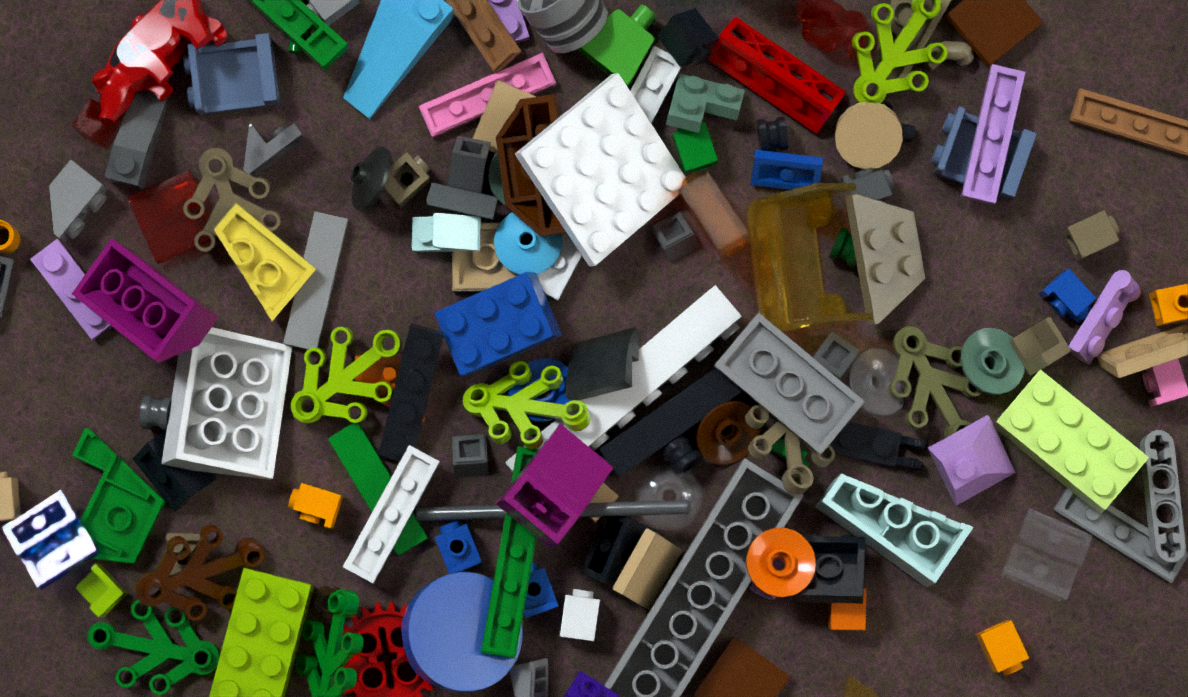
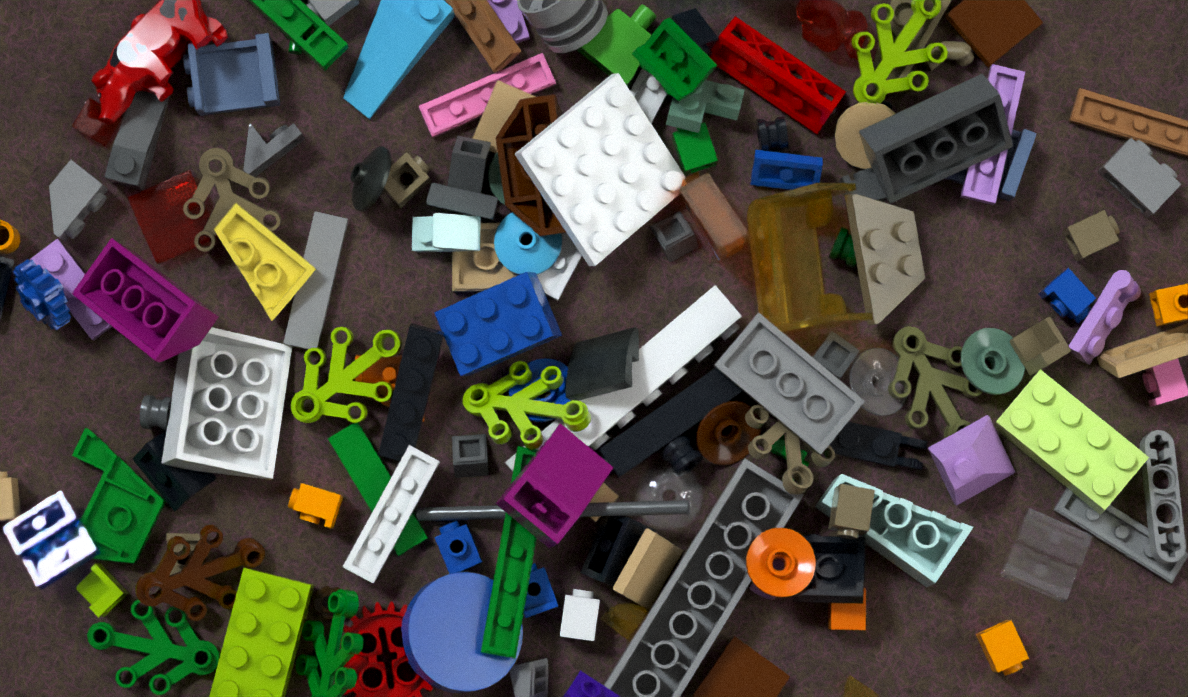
none -> blue gear [13,259,71,330]
none -> clear yellow tile [600,603,649,639]
none -> green bracket [632,17,717,101]
none -> dark tan brick [828,484,875,539]
none -> dark grey slope [859,73,1013,204]
none -> light grey brick [1098,138,1181,218]

